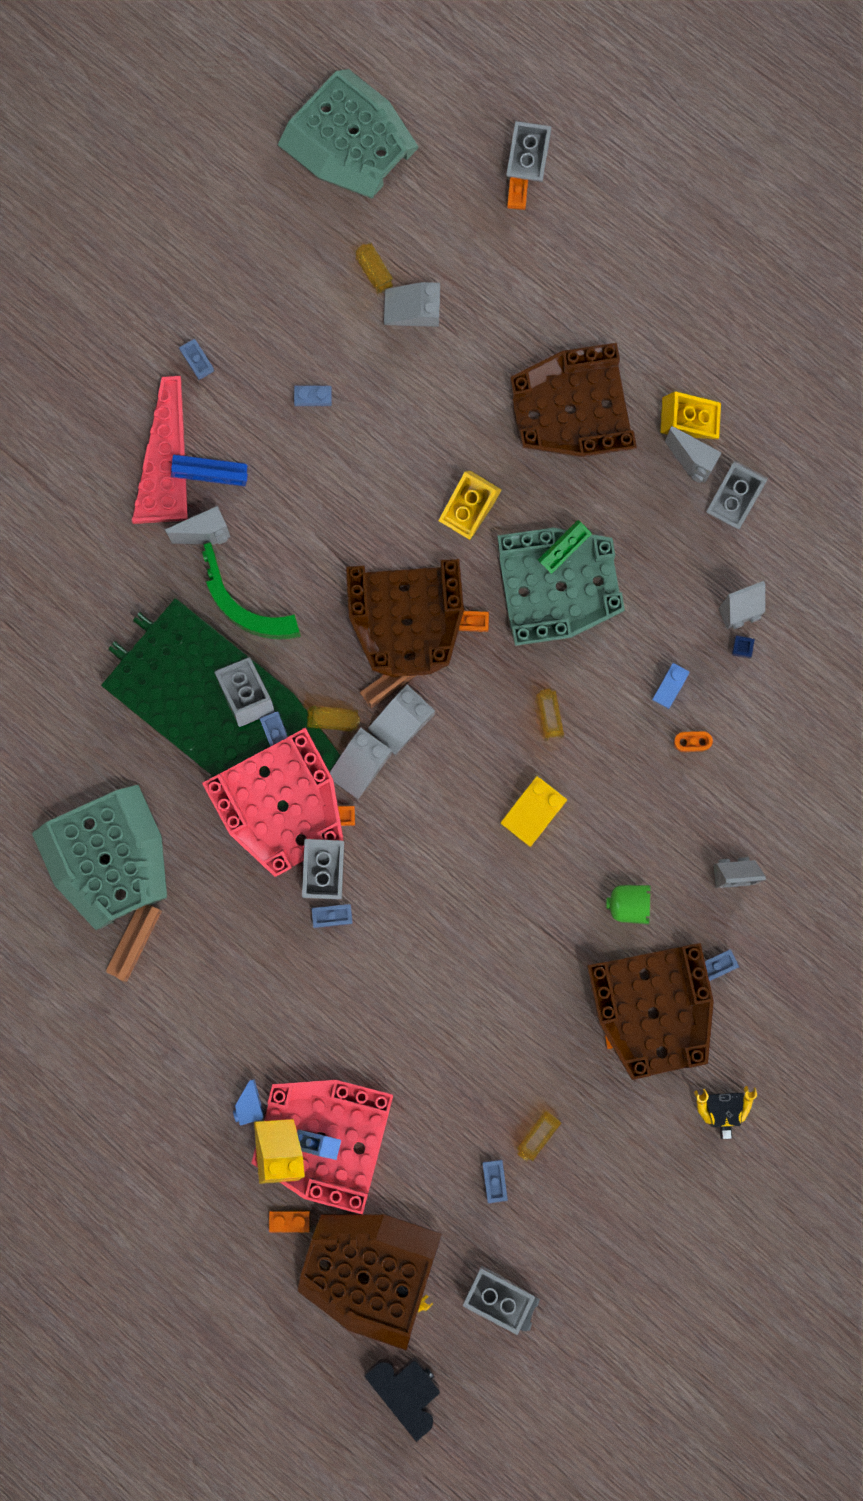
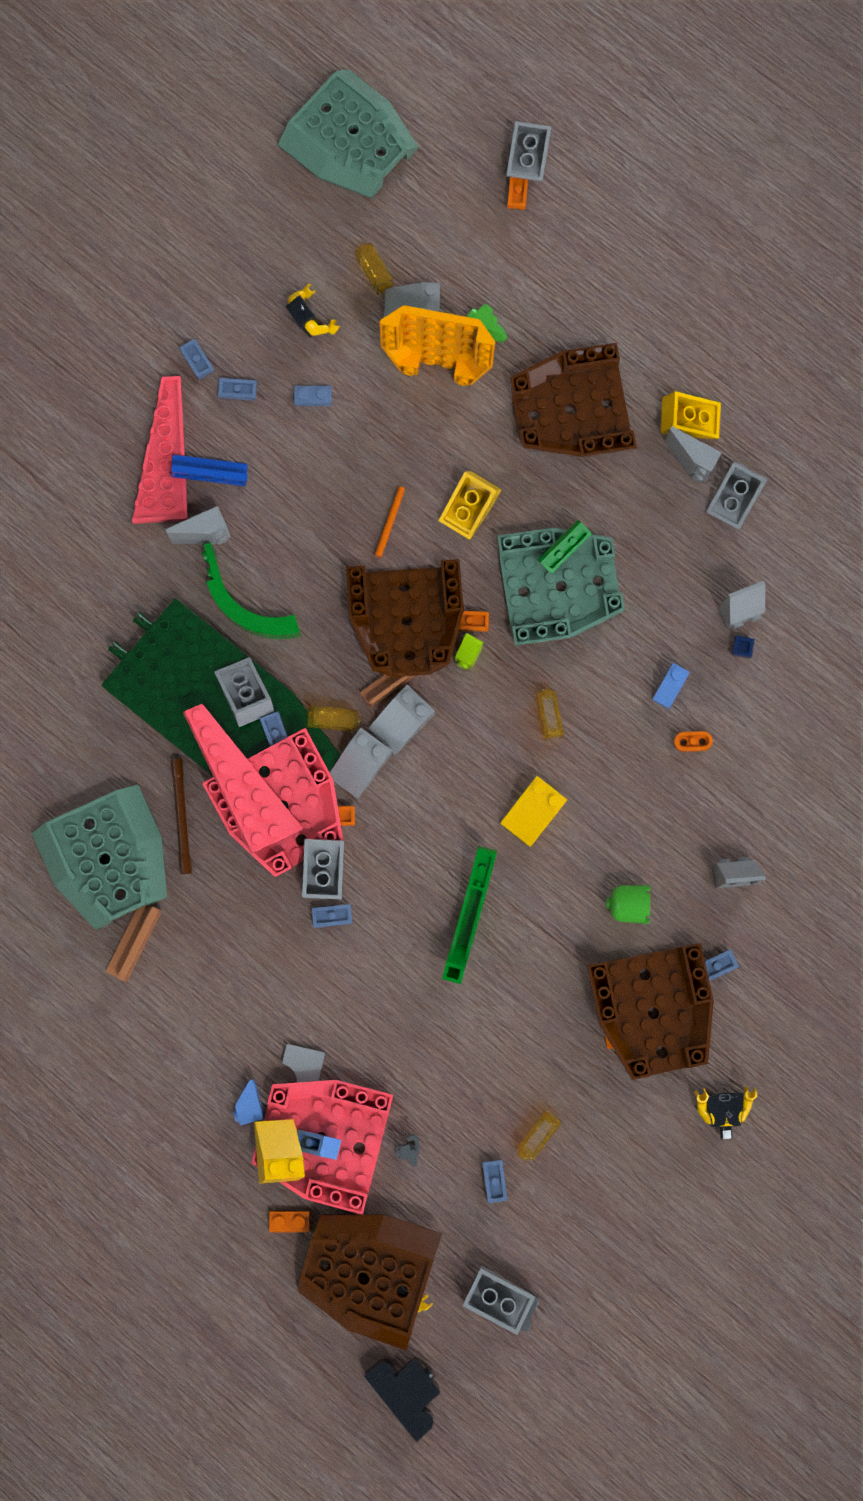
none -> reddish brown piece [171,759,192,875]
none -> coral wing [183,704,303,854]
none -> sand blue plate [218,378,257,401]
none -> light grey tile [282,1044,325,1083]
none -> torso [286,284,340,338]
none -> orange bar [375,486,405,558]
none -> light orange wedge [379,305,496,386]
none -> dark grey piece [396,1134,419,1166]
none -> green arch [442,846,497,984]
none -> lime slope [455,633,483,670]
none -> bright green rock [467,304,508,343]

